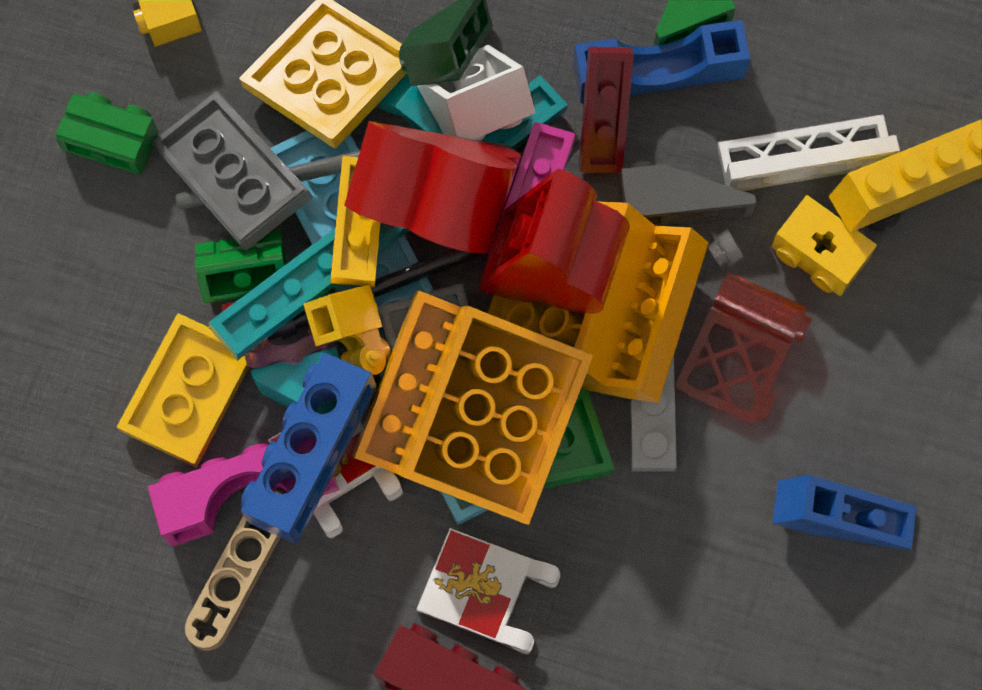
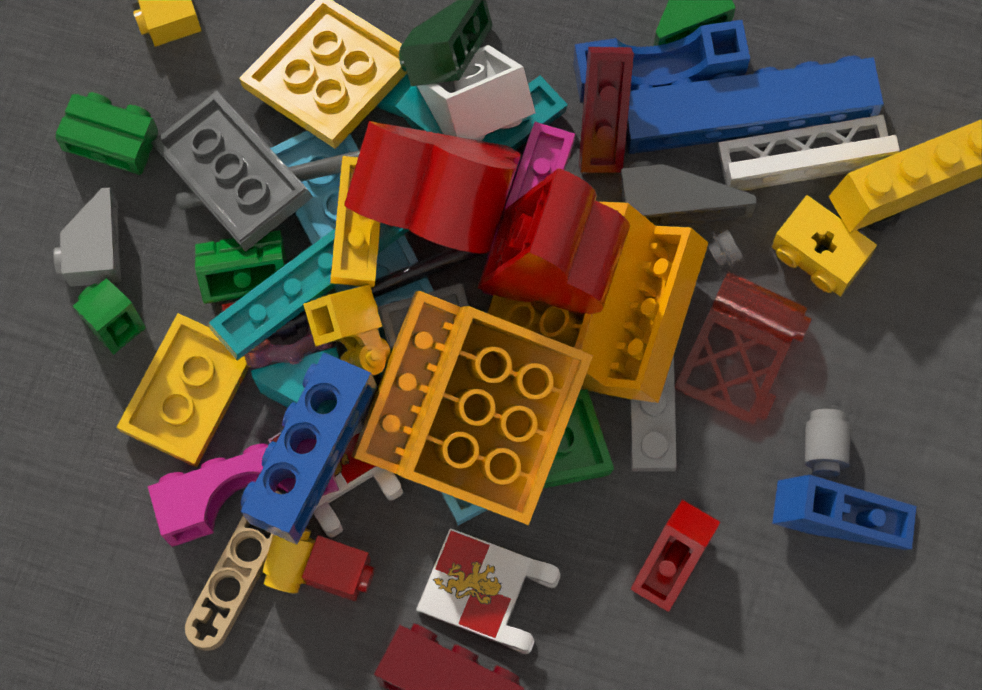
none -> light grey slope [54,188,121,287]
none -> green slope [73,278,146,355]
none -> yellow brick [262,528,315,593]
none -> red brick [302,535,375,602]
none -> blue brick [626,56,884,154]
none -> red slope [630,500,721,612]
none -> light grey brick [805,409,850,477]

